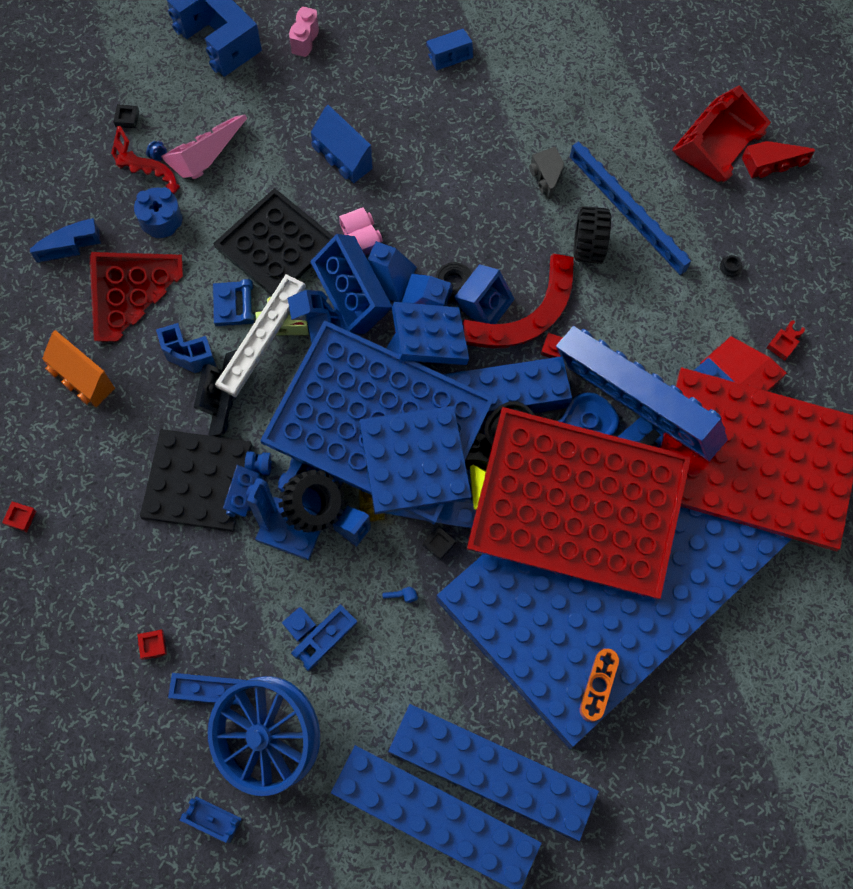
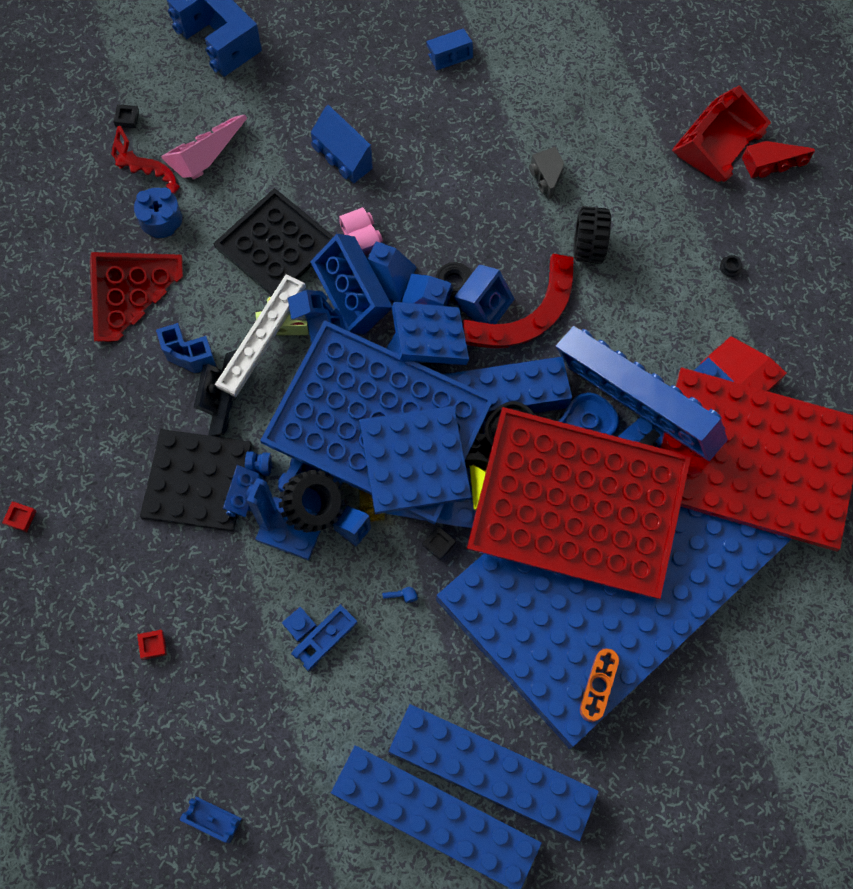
blue slope [30,218,101,262] -> none
orange slope [42,330,115,407] -> none
blue plate [146,141,167,161] -> none
blue plate [168,673,247,706] -> none
blue wheel [208,676,320,796] -> none
blue plate [213,279,254,326] -> none
bright pink brick [289,6,319,57] -> none
red plate [541,333,563,358] -> none
blue plate [570,141,691,275] -> none
red plate [767,320,805,361] -> none

